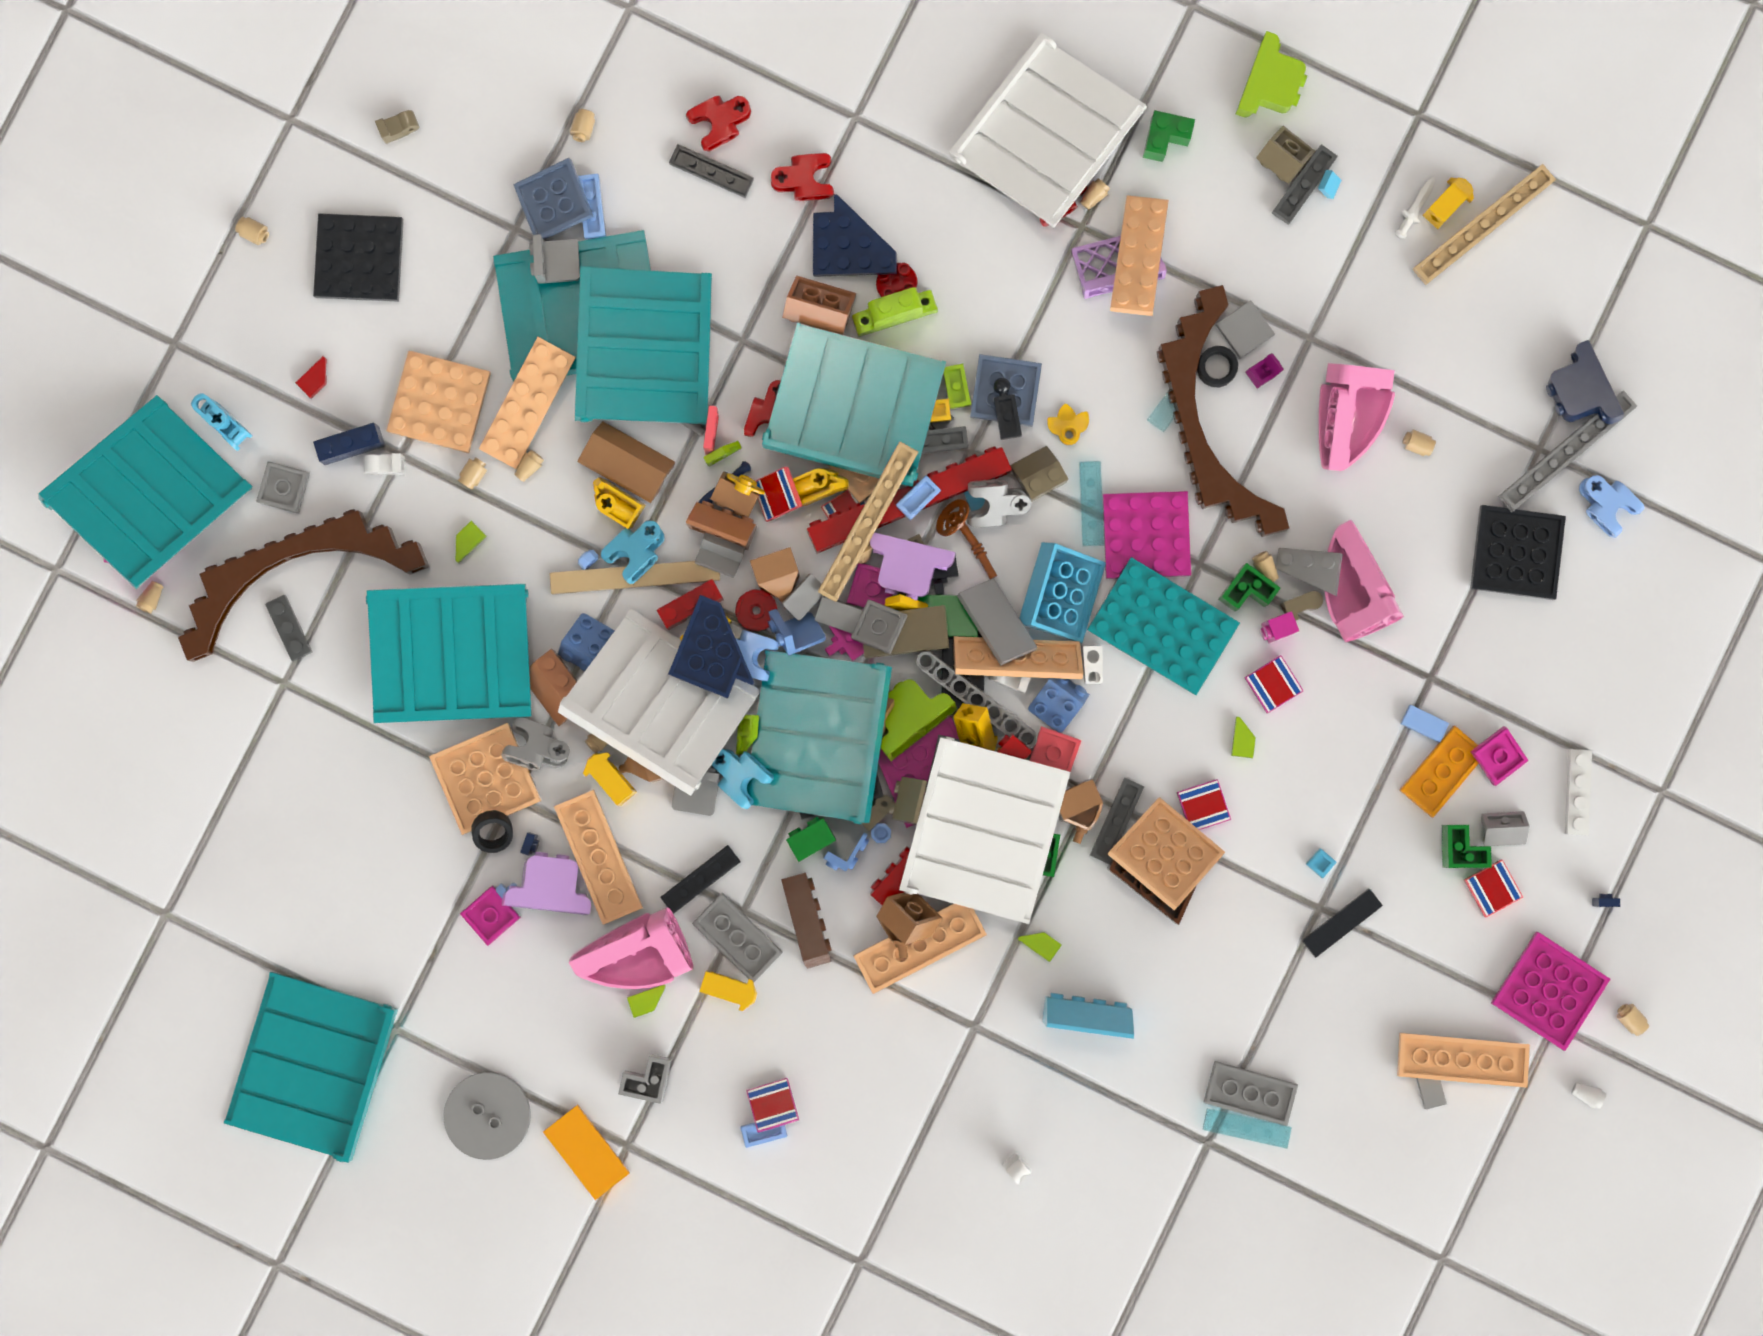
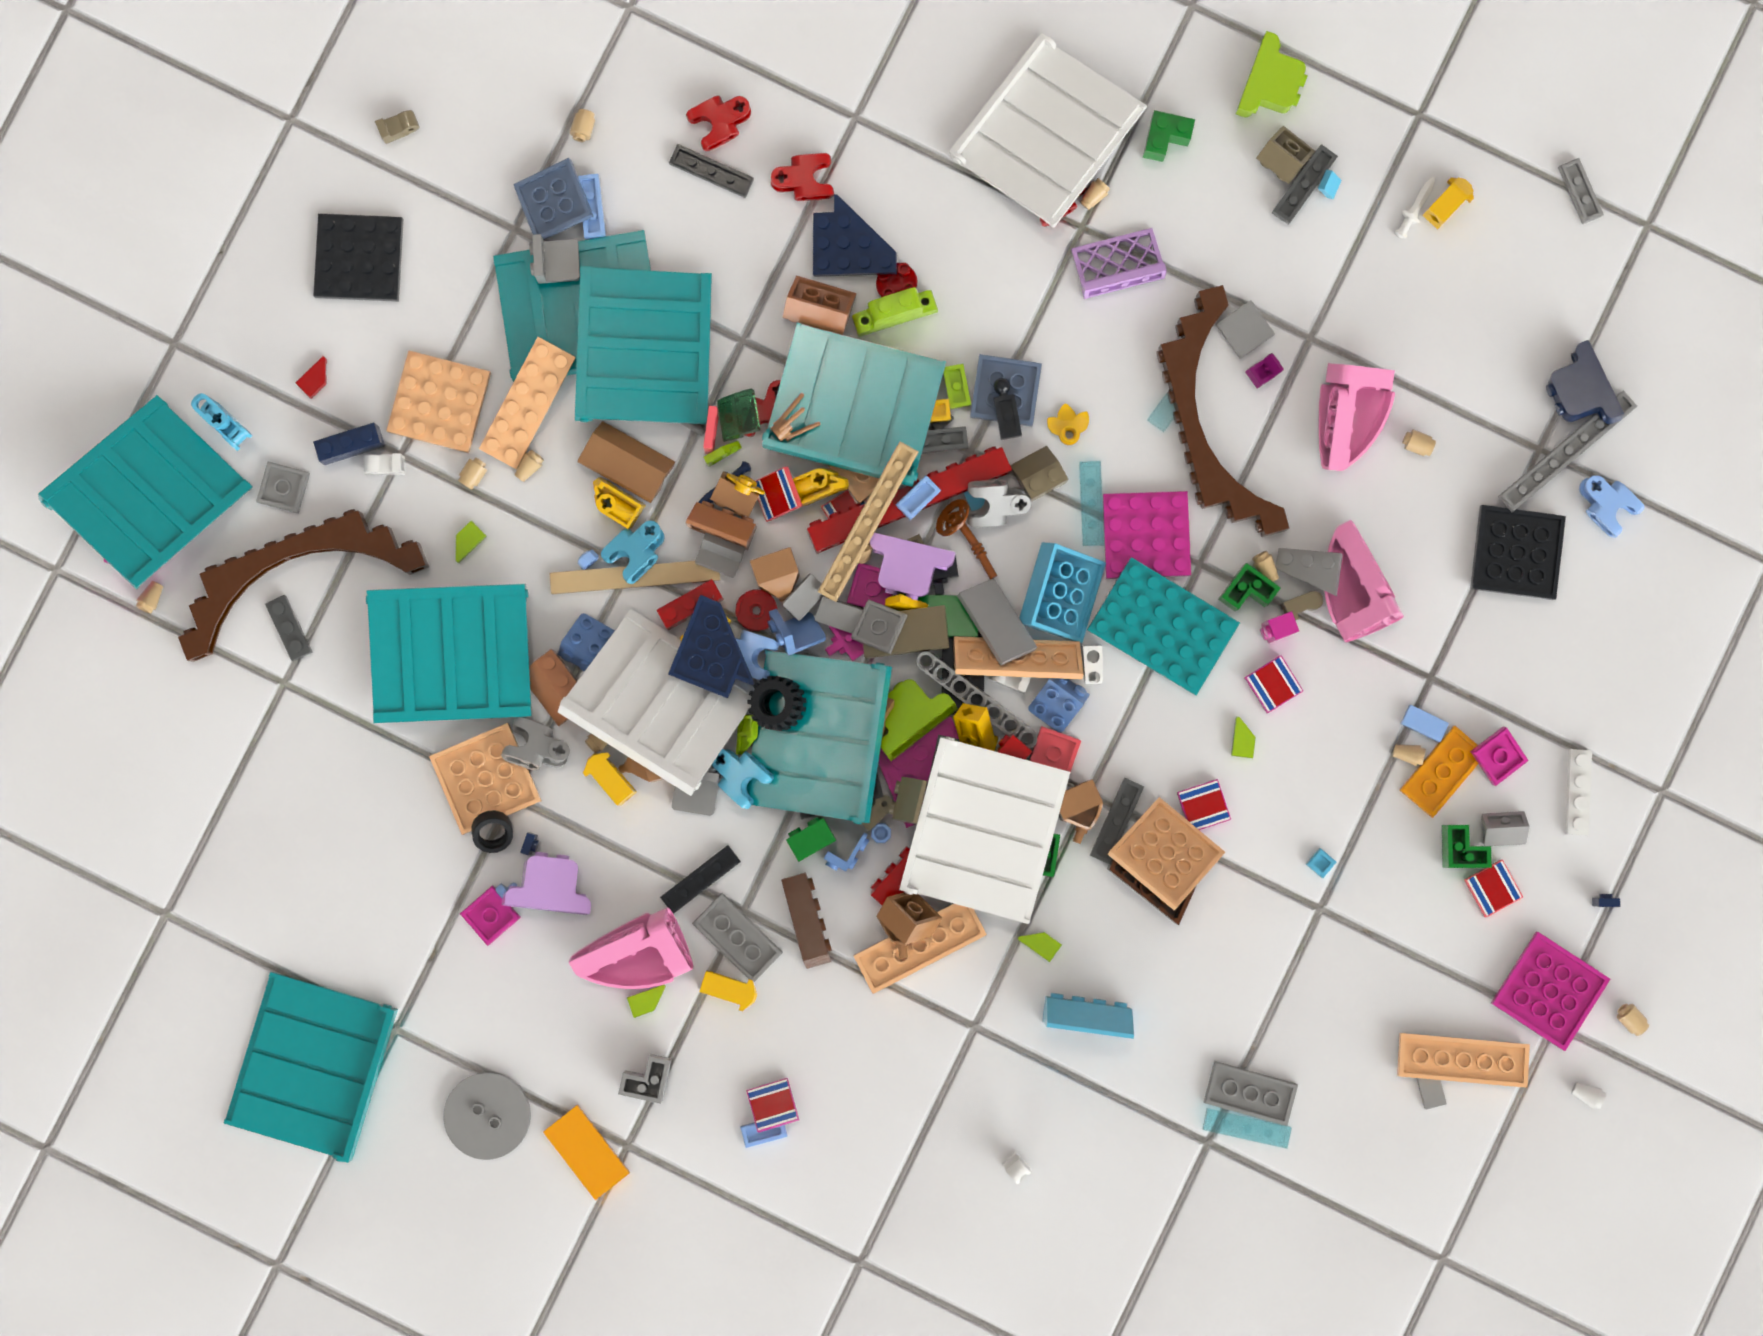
tan brick [235,217,269,245] -> none
light nougat plate [554,790,643,925] -> none
light nougat plate [1110,195,1169,316] -> none
black tyre [1197,346,1238,388] -> none
black tile [1302,888,1383,958] -> none
tan plate [1412,164,1556,285] -> none
none -> clear green slope [717,388,761,442]
none -> black tyre [747,676,807,731]
none -> medium nougat plant [771,393,820,442]
none -> tan cone [1393,744,1426,766]
none -> light grey tile [1558,158,1604,224]

